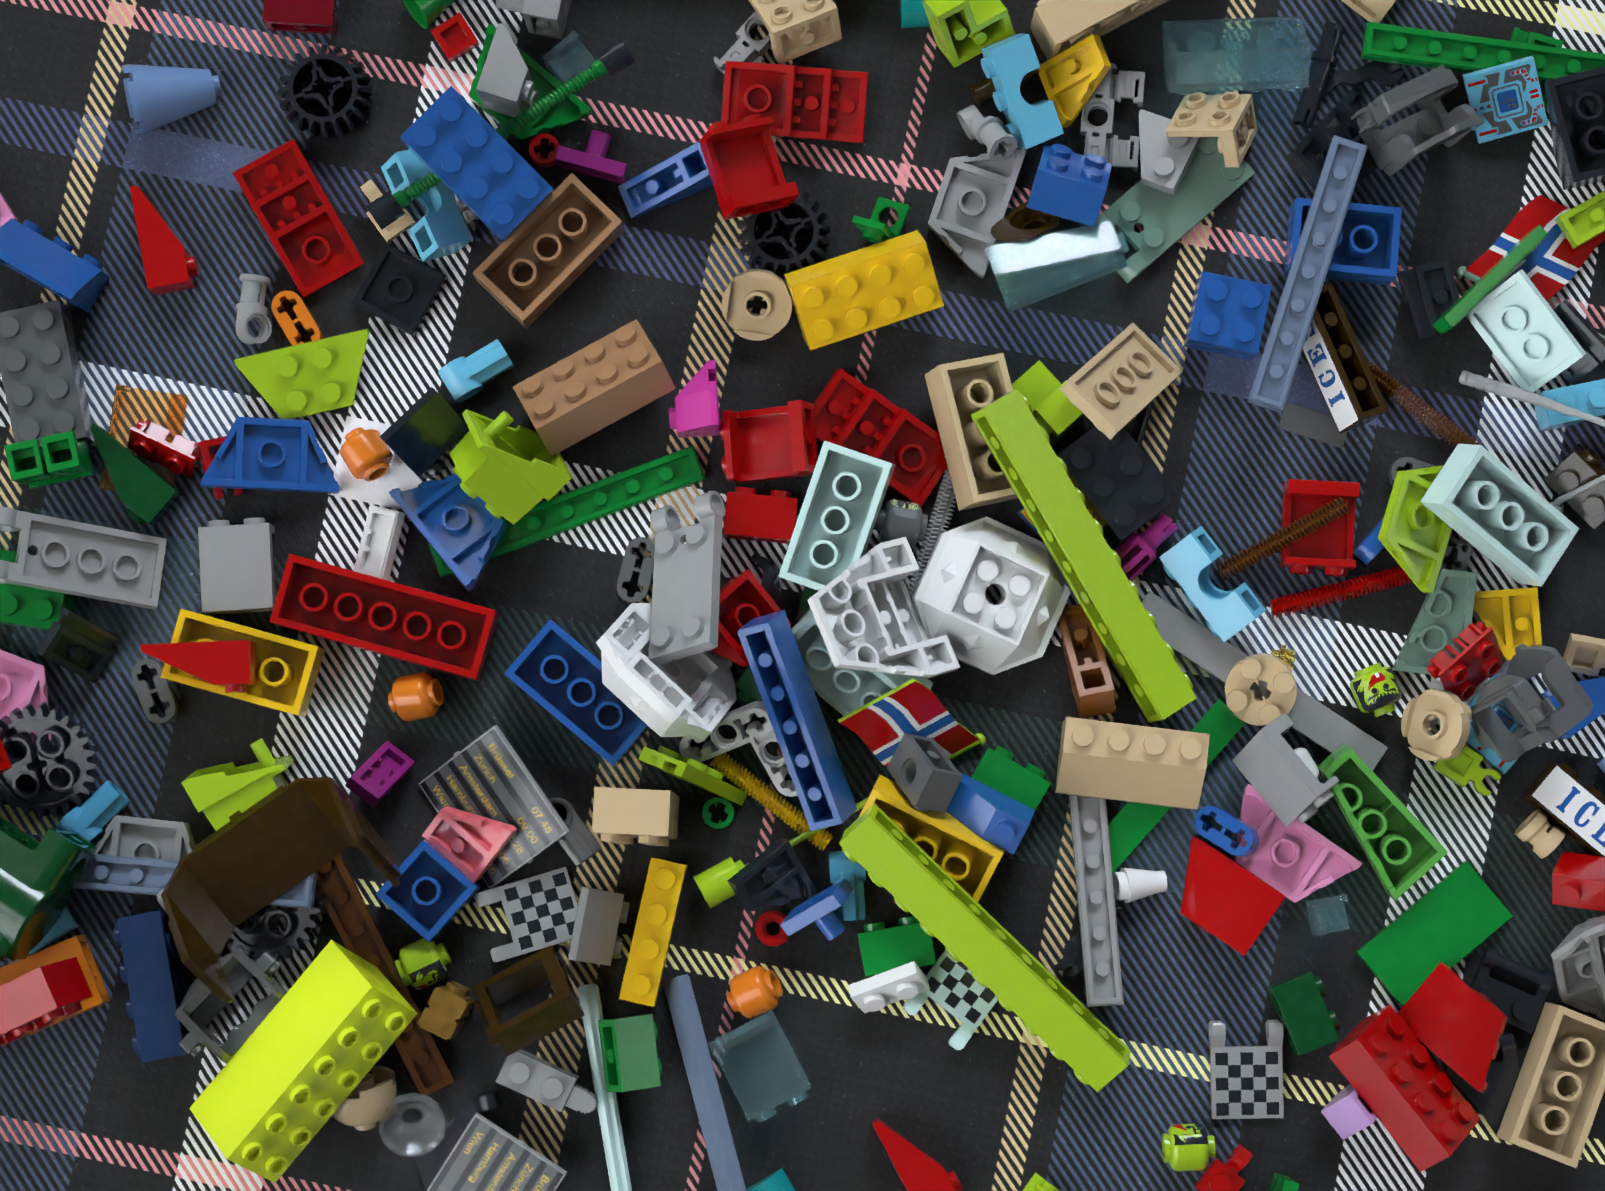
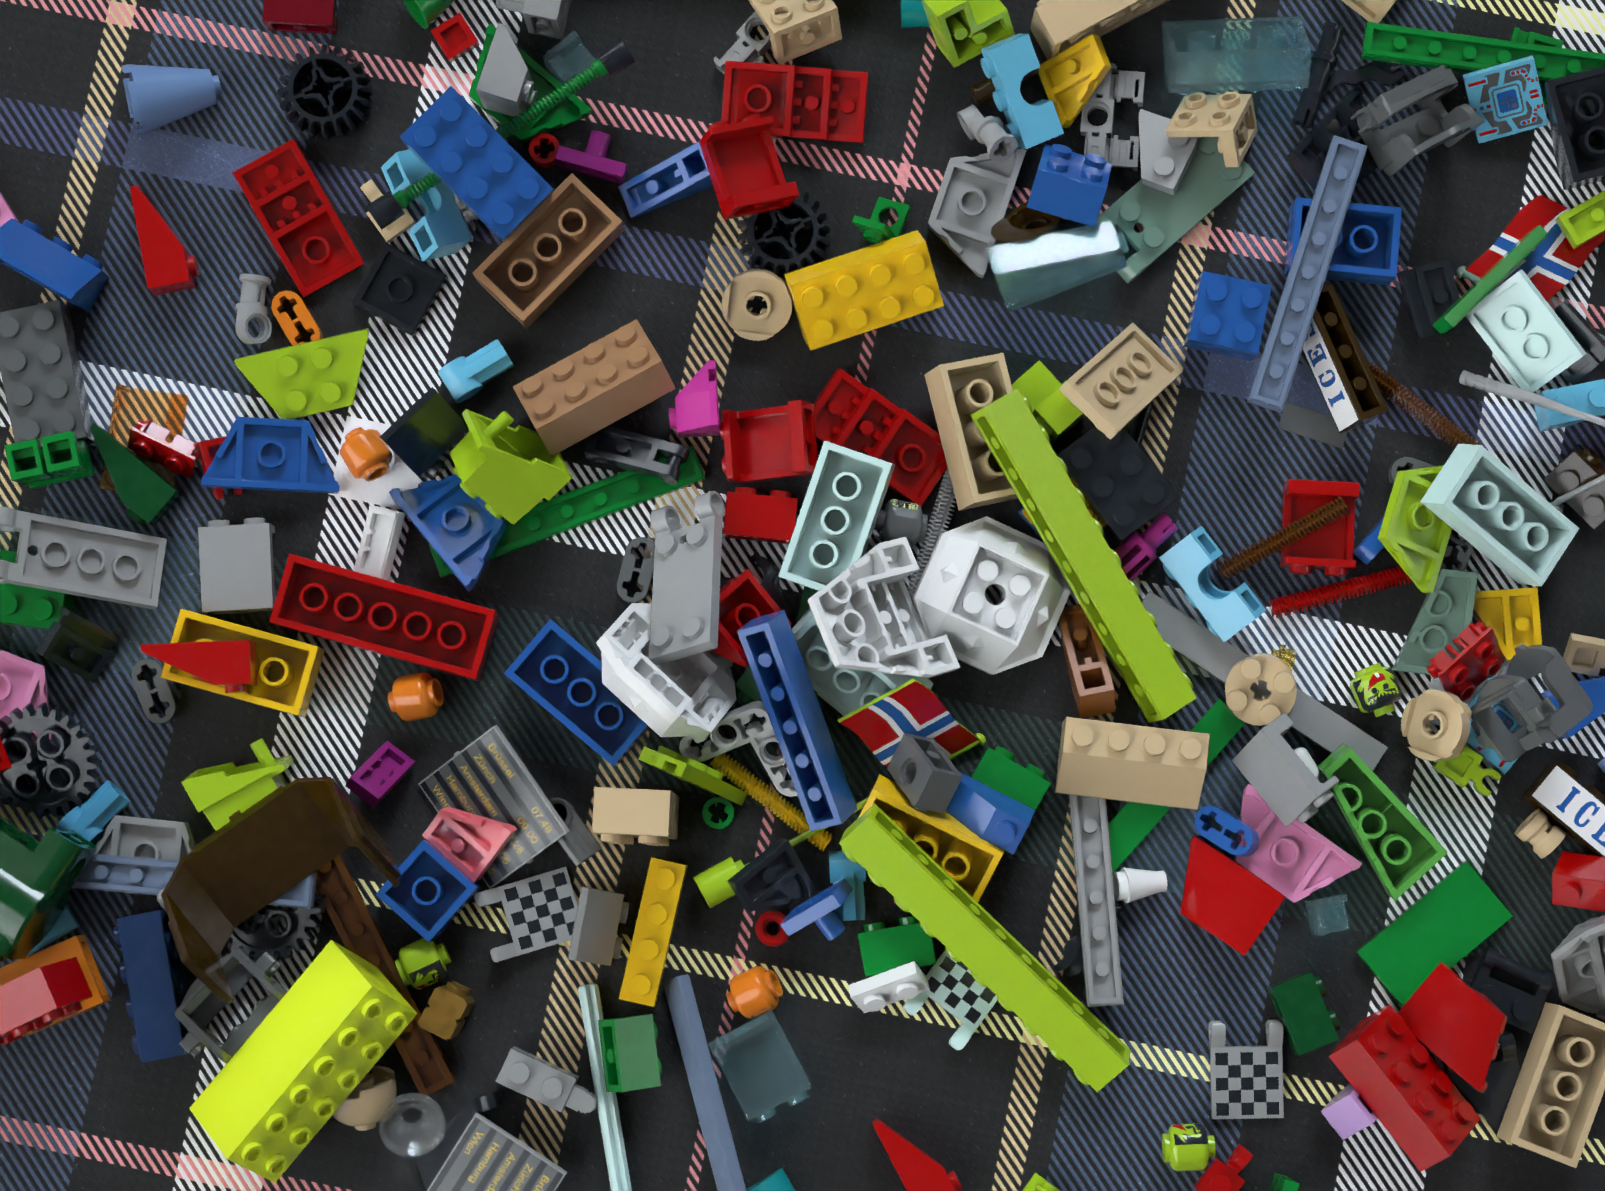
dark brown window [474,945,585,1056] -> none
none -> black plate [584,426,690,485]

